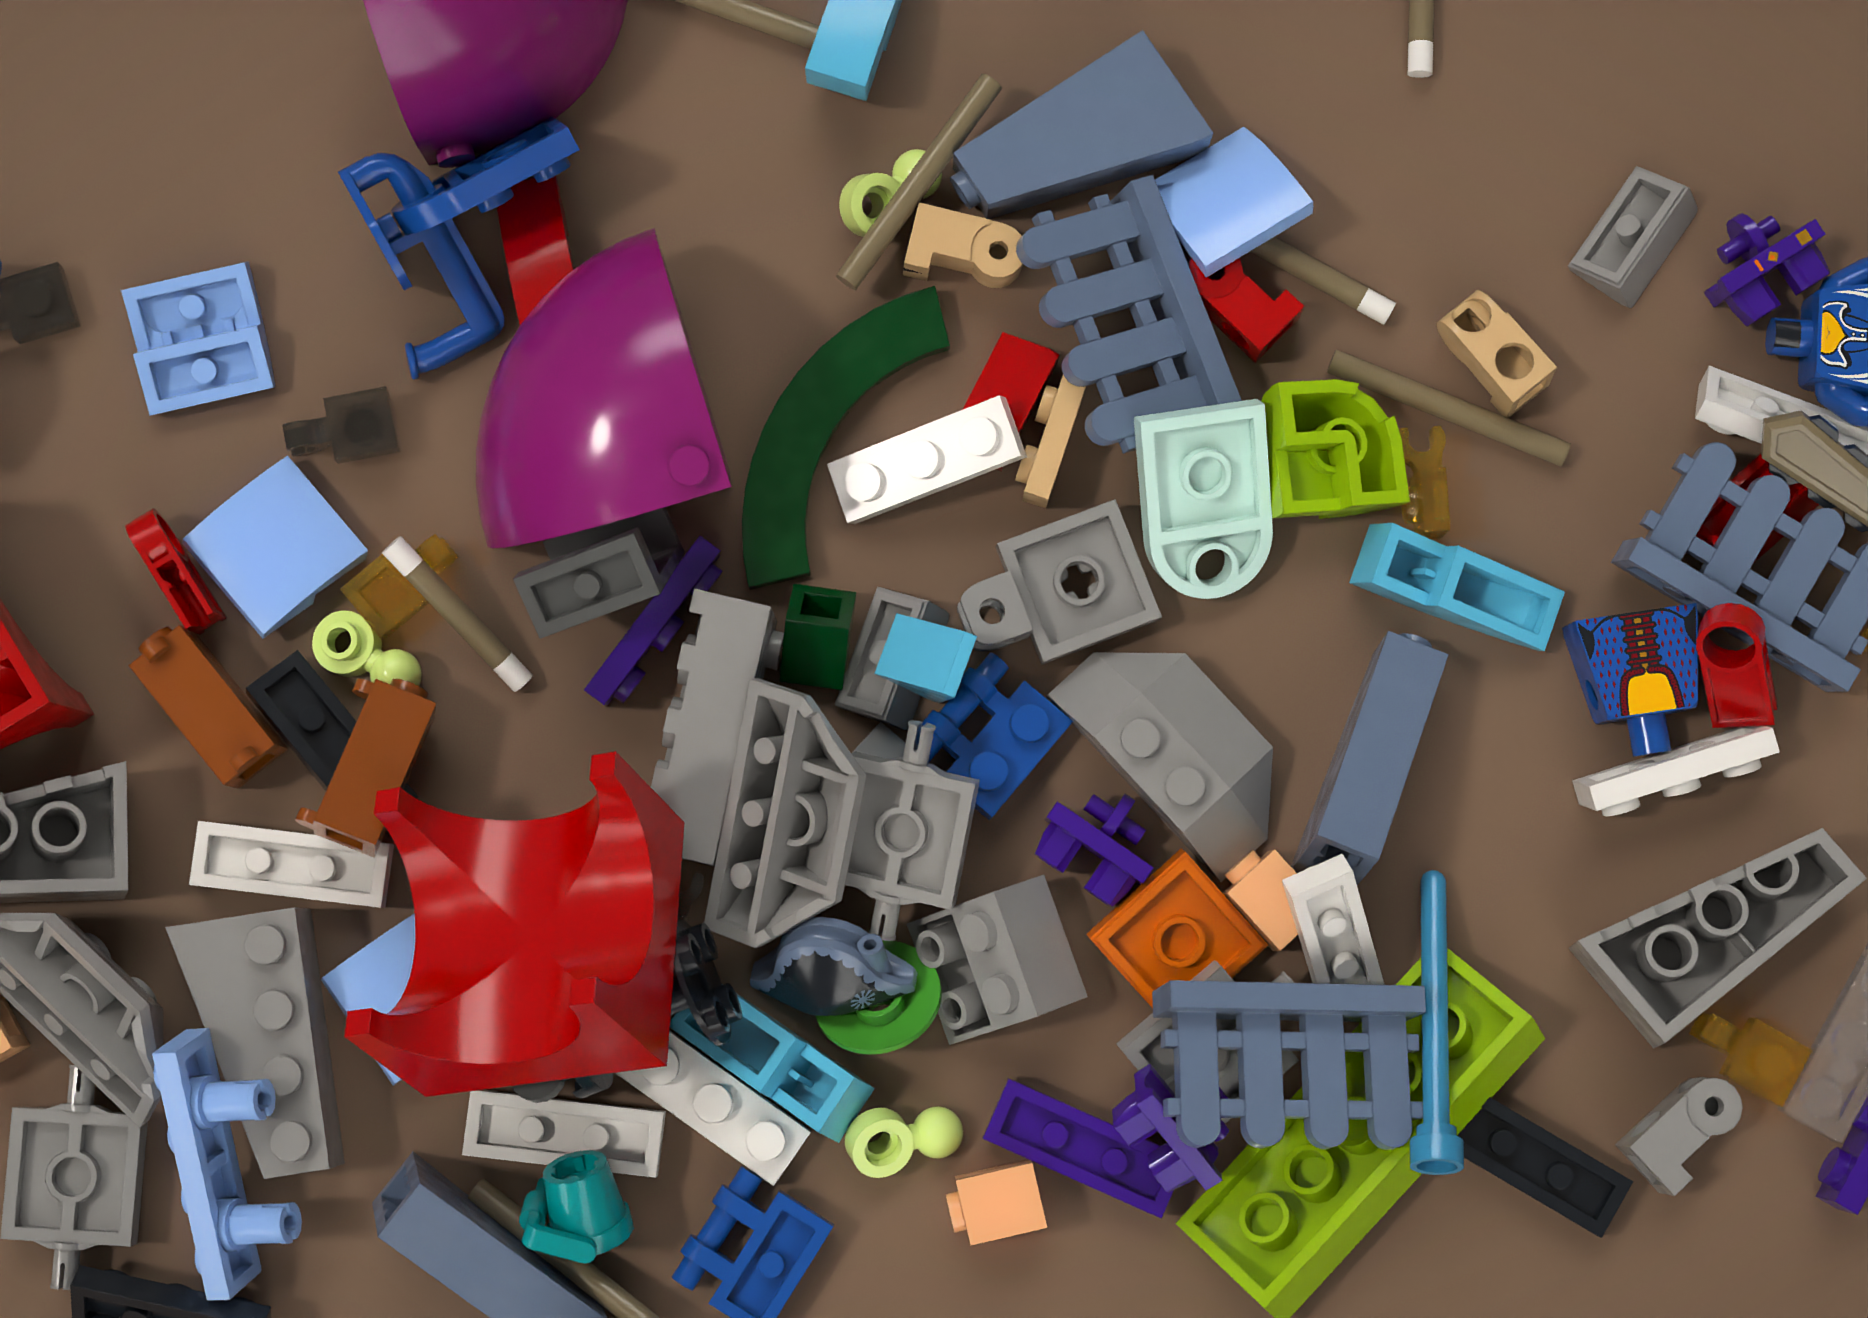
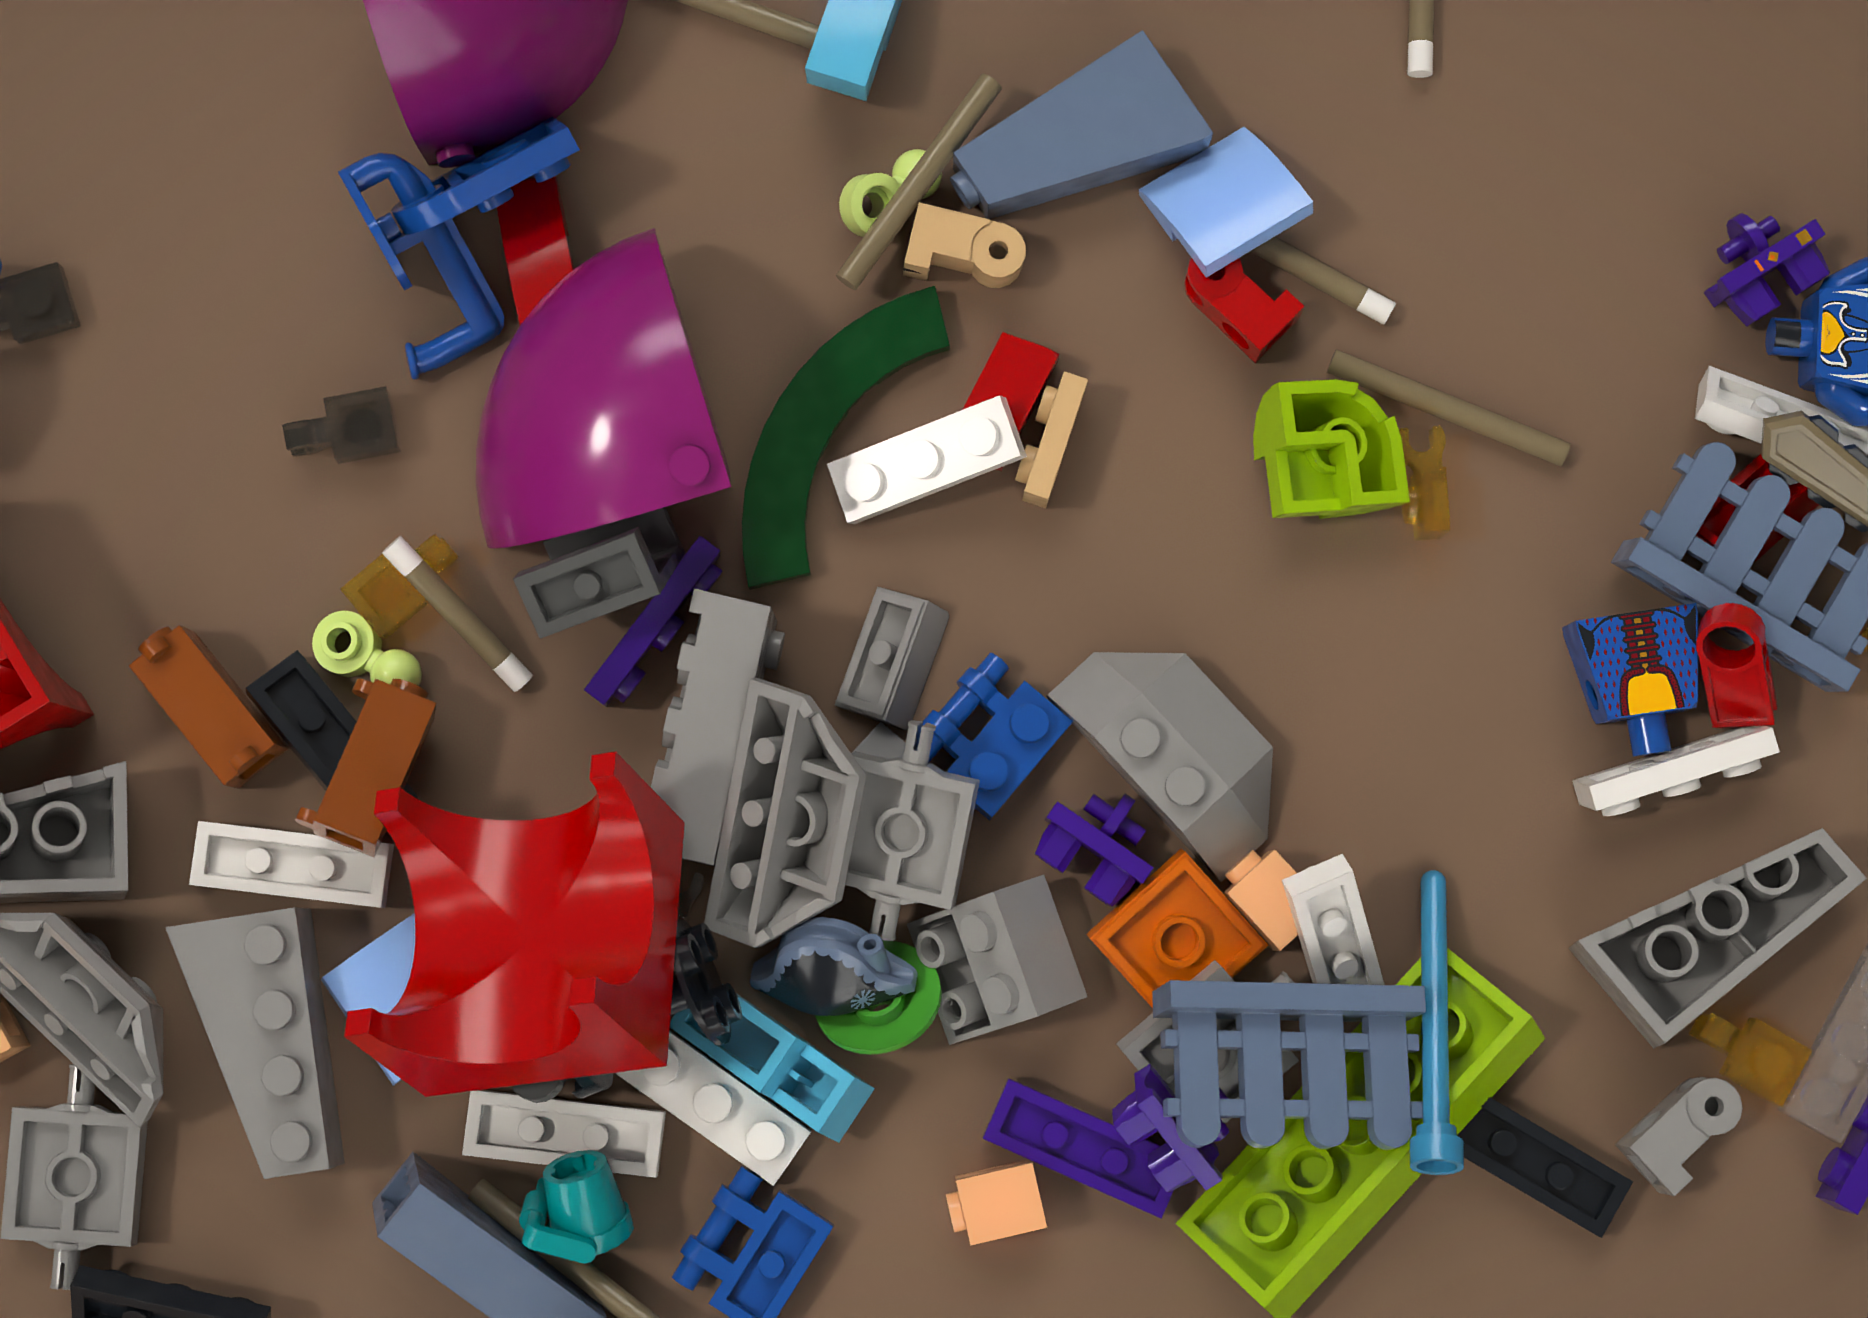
light blue slope [121,261,275,416] -> none
red piece [125,508,227,635] -> none
light blue plate [152,1028,302,1300] -> none
light blue slope [182,455,368,639] -> none
dark green brick [779,584,856,690] -> none
yellowish green plate [845,1106,963,1178] -> none
medium azure slope [874,613,977,703] -> none
light grey plate [957,499,1162,665] -> none
sand blue fence [1016,175,1242,454] -> none
light aqua tile [1134,399,1273,599] -> none
sand blue slope [1291,631,1449,885] -> none
medium azure slope [1349,523,1565,651] -> none
tan leg [1436,290,1557,418] -> none
light grey slope [1568,166,1698,308] -> none

